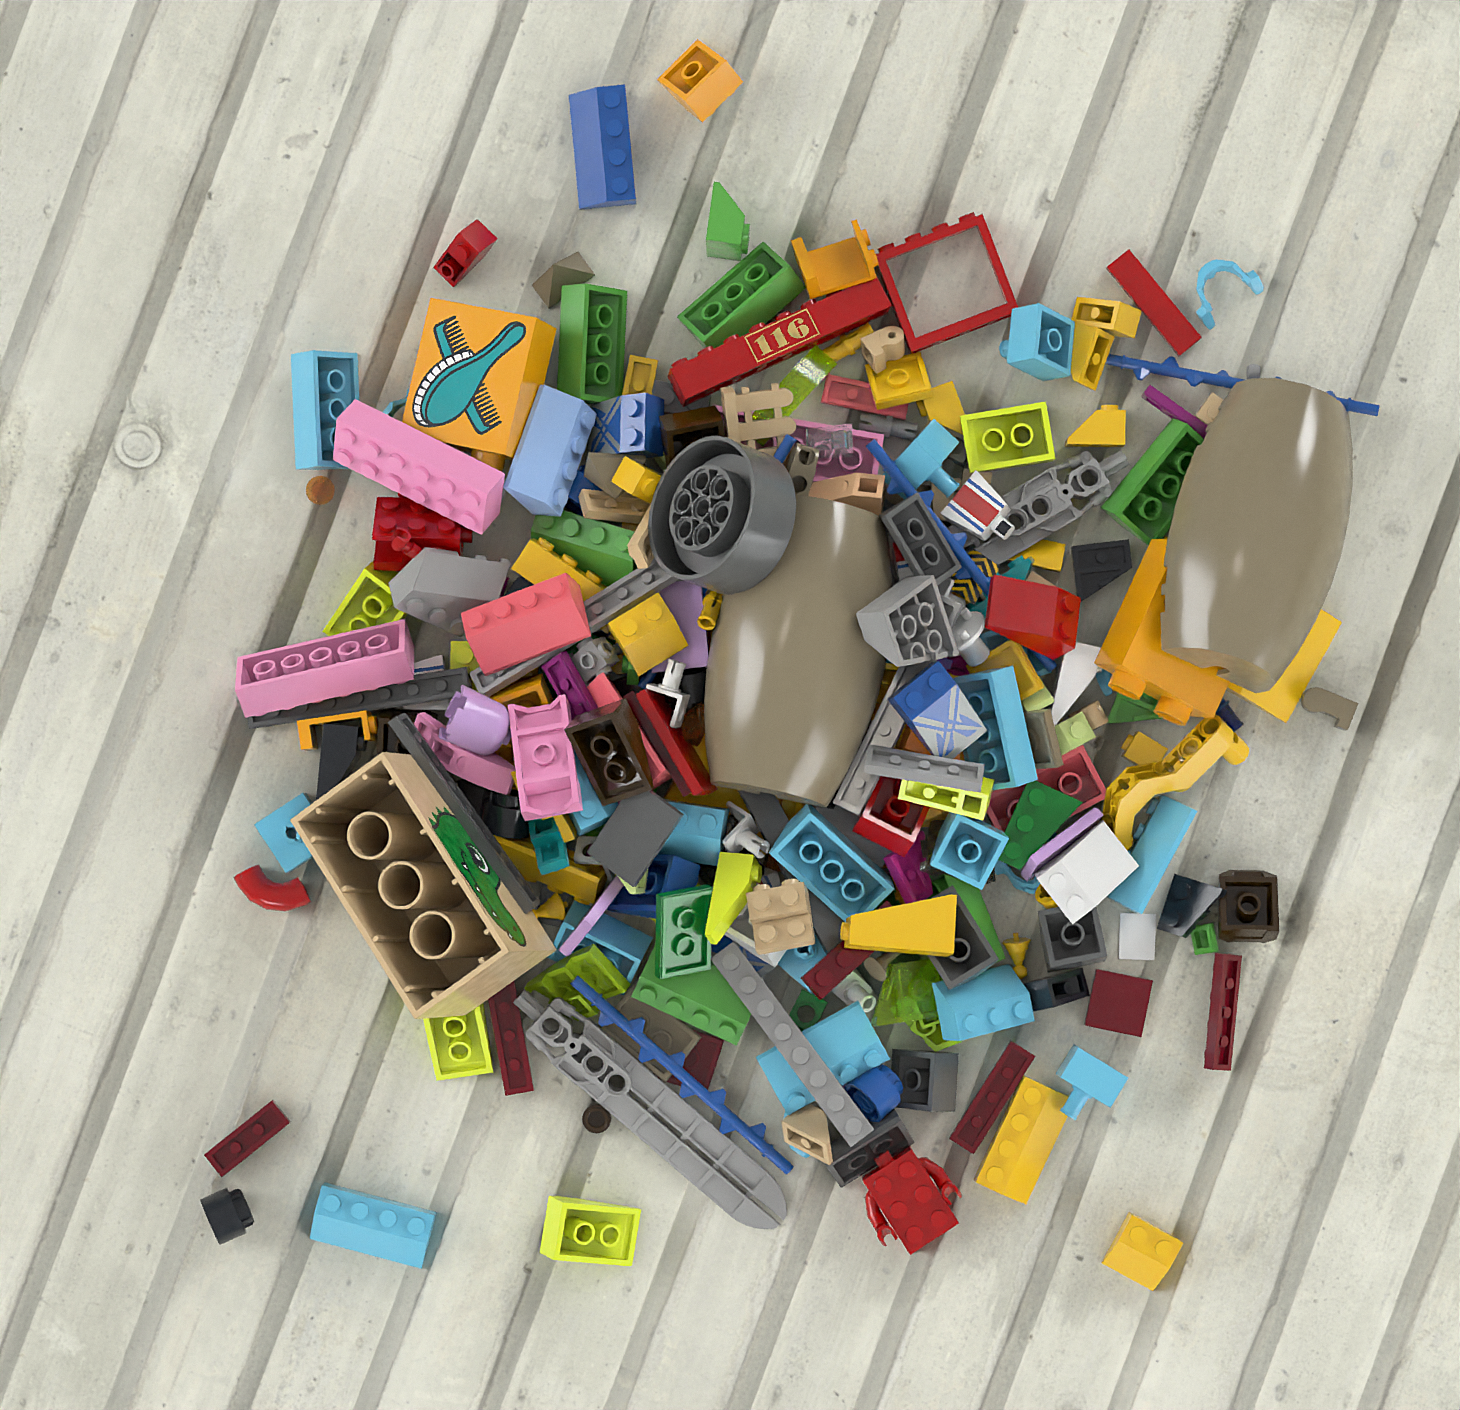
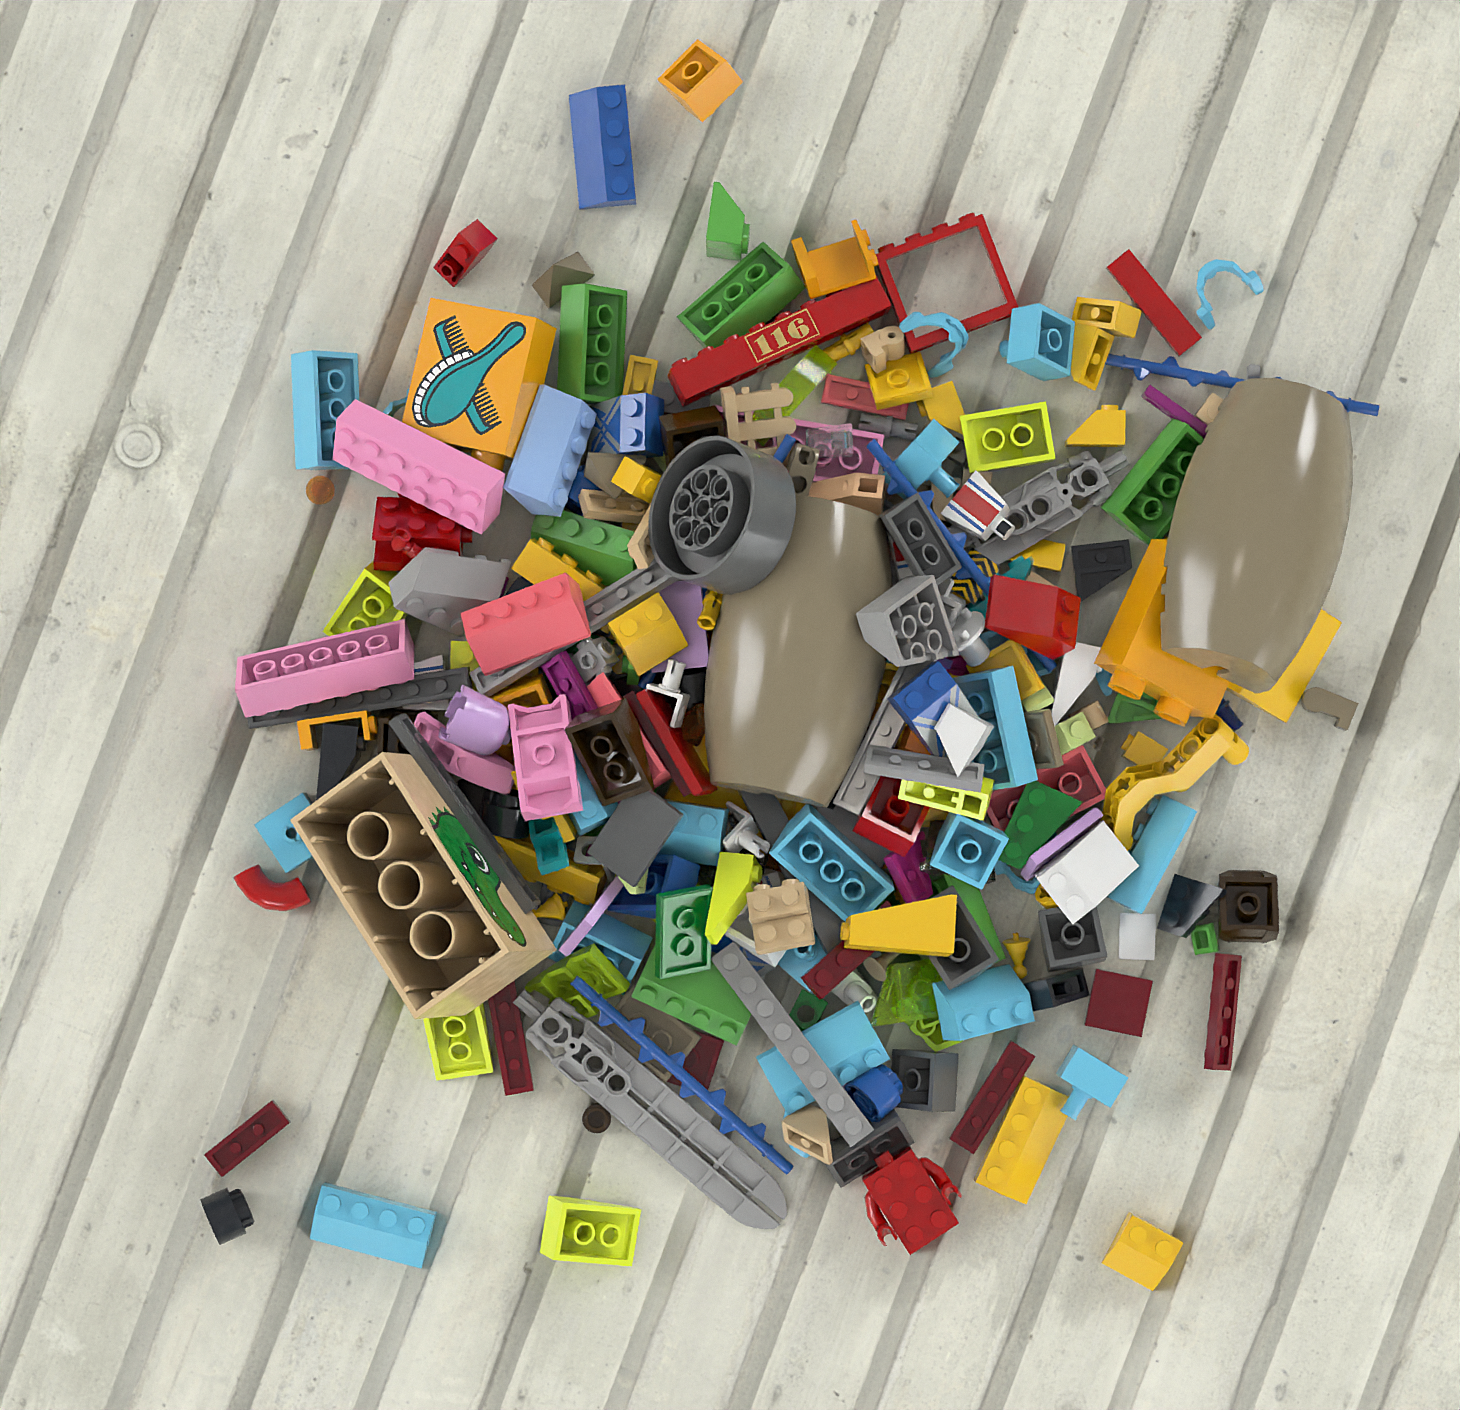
none -> medium azure helmet [899,312,969,378]
none -> white slope [934,703,994,777]

